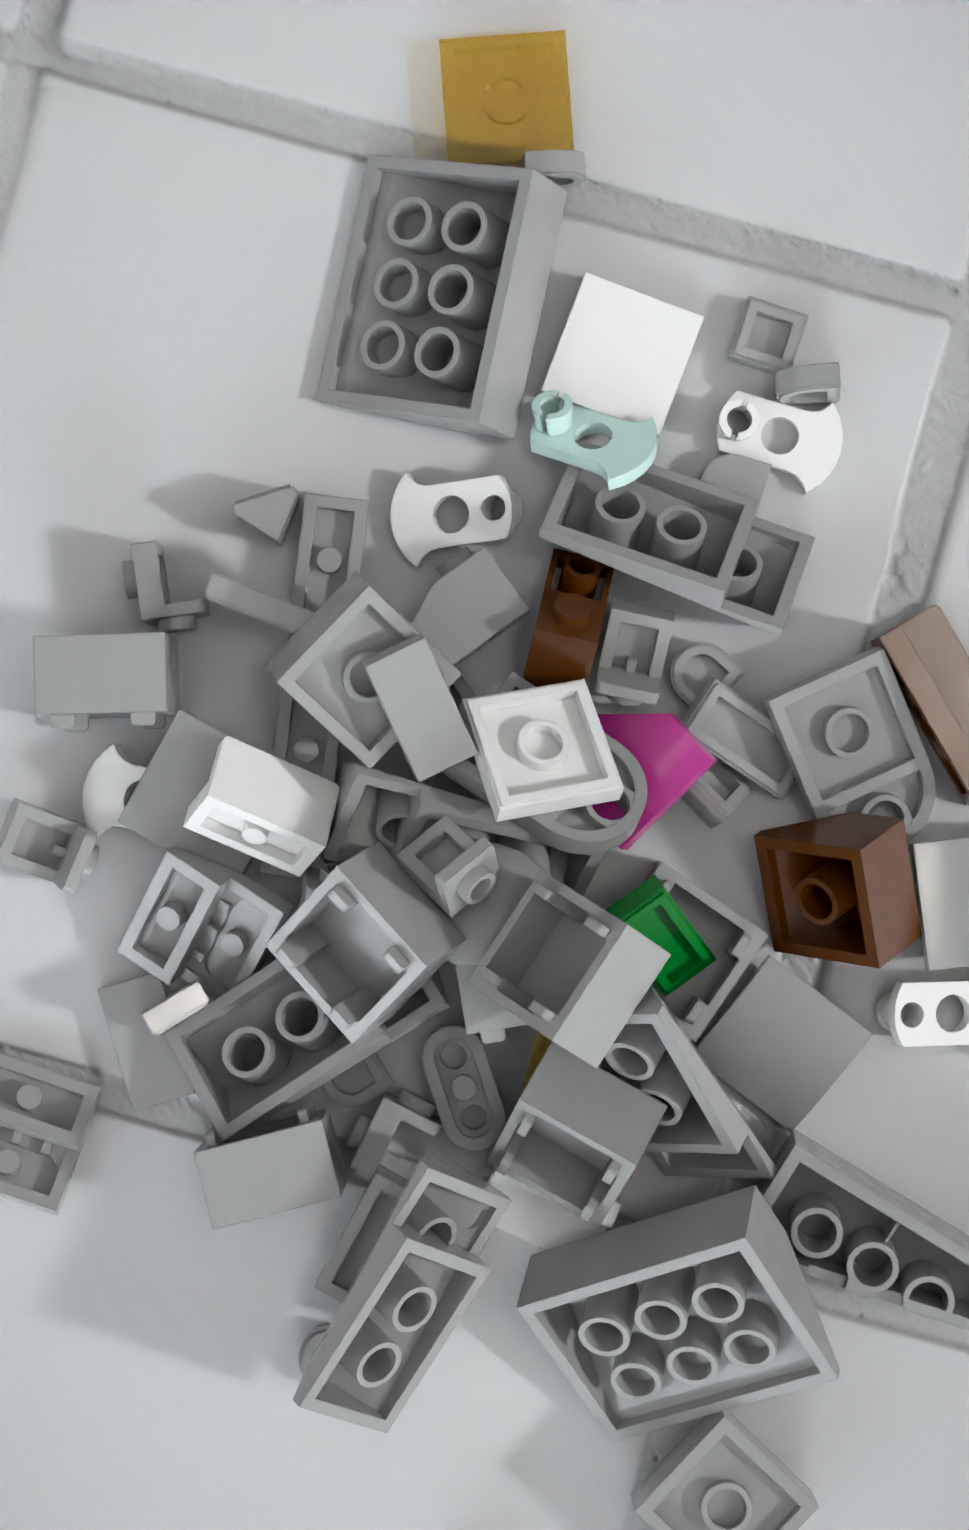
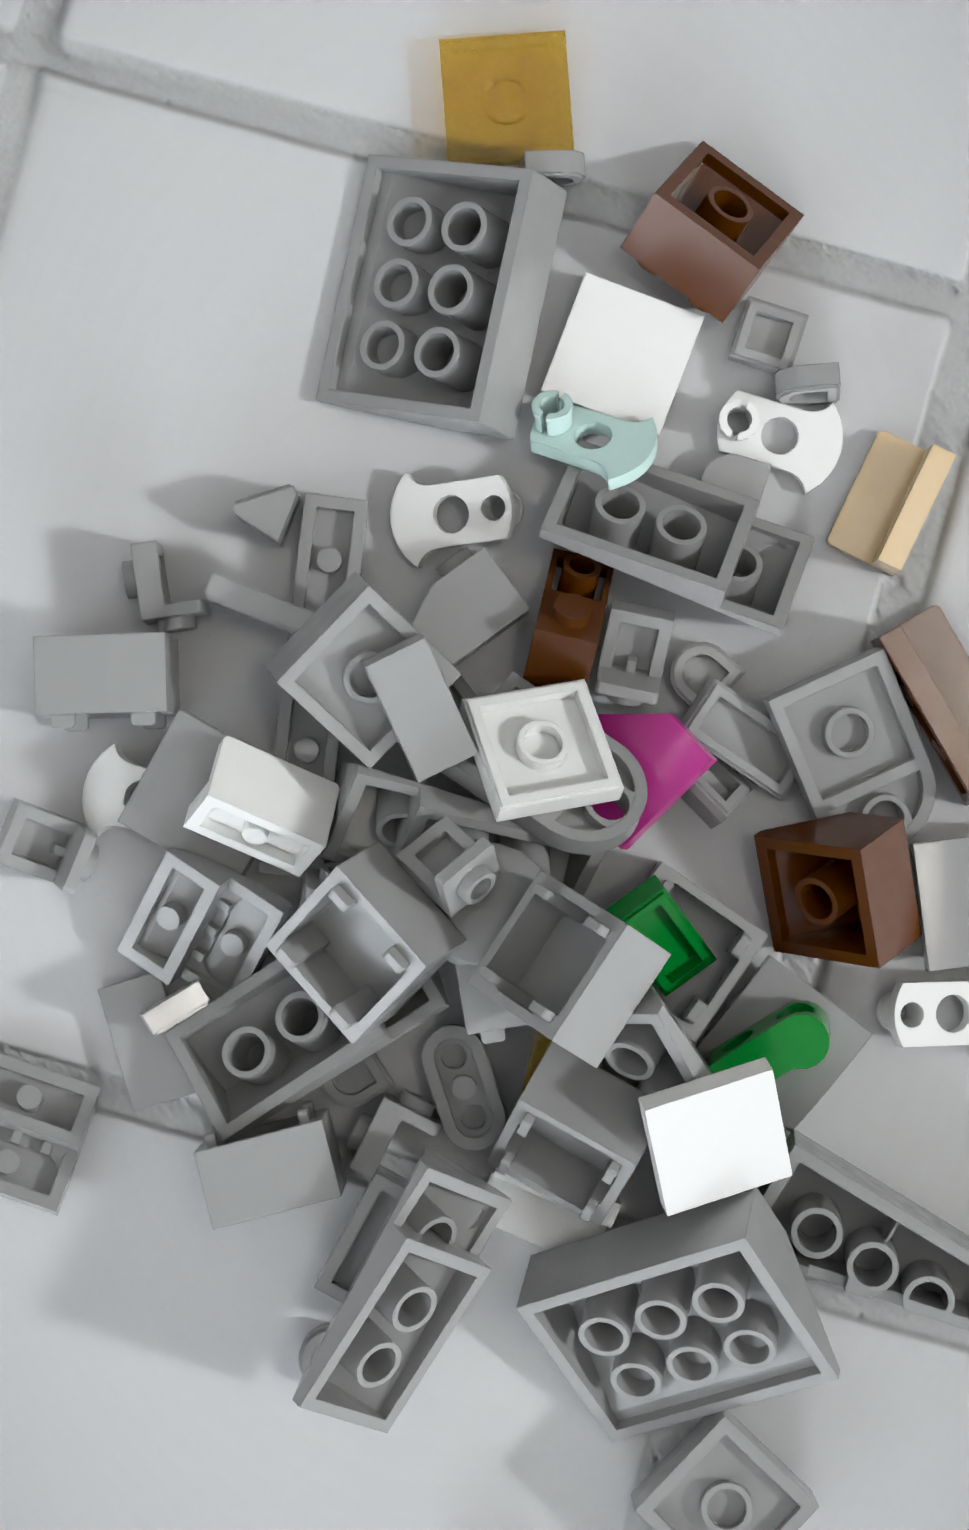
none -> reddish brown slope [620,141,804,323]
none -> white tile [638,1057,793,1216]
none -> green leg [709,1000,830,1080]
none -> tan panel [826,431,956,576]

